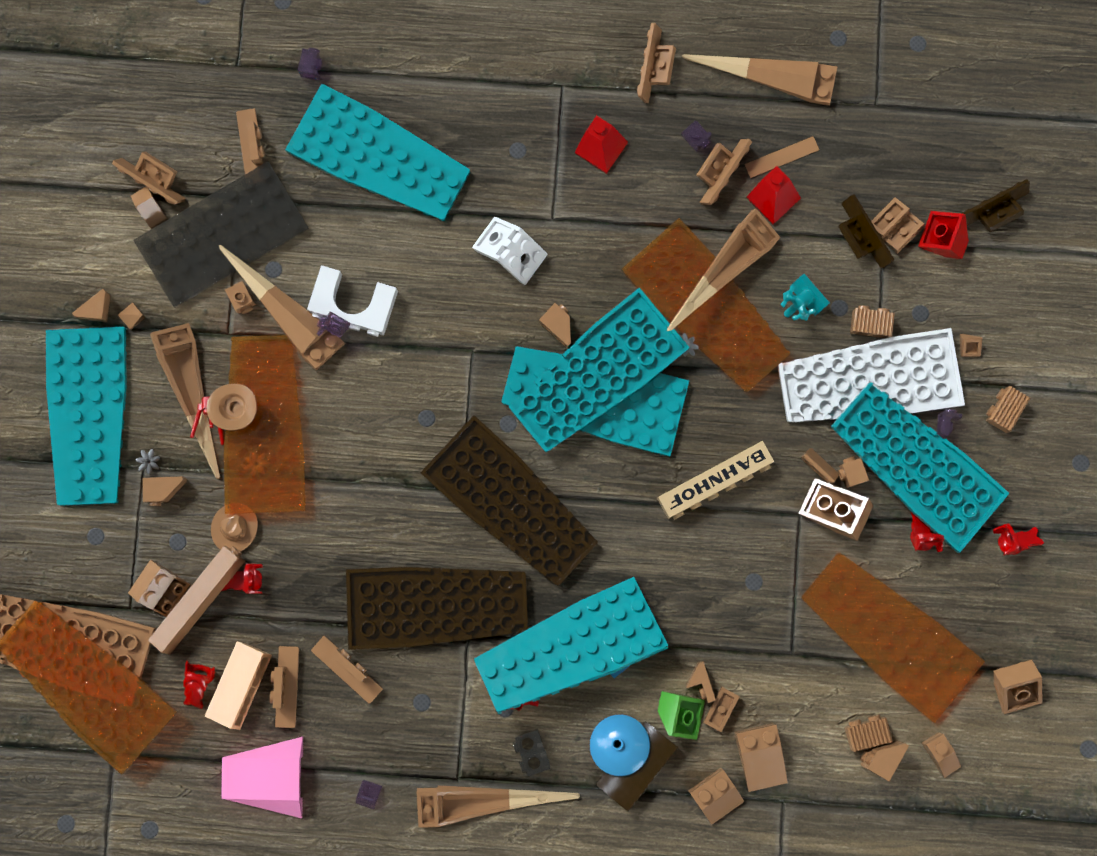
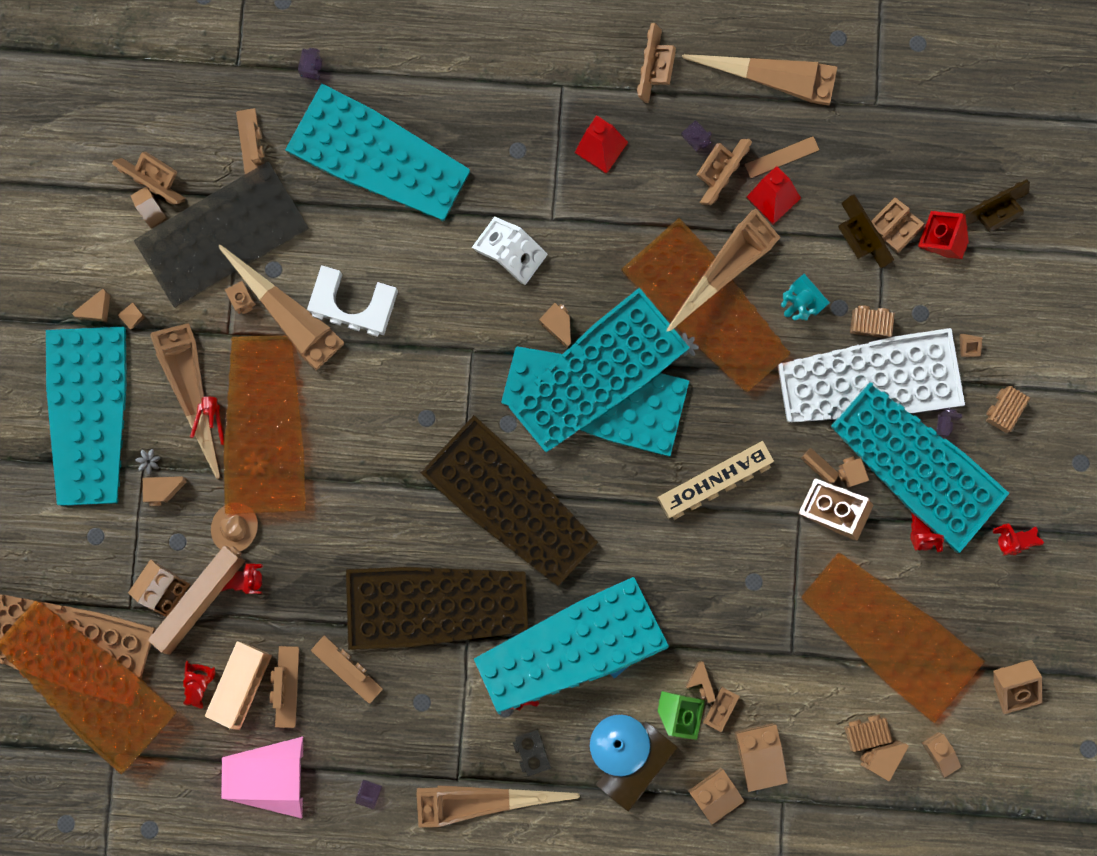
medium nougat hat [206,384,257,430] -> none
clear purple bracket [316,311,350,338] -> none

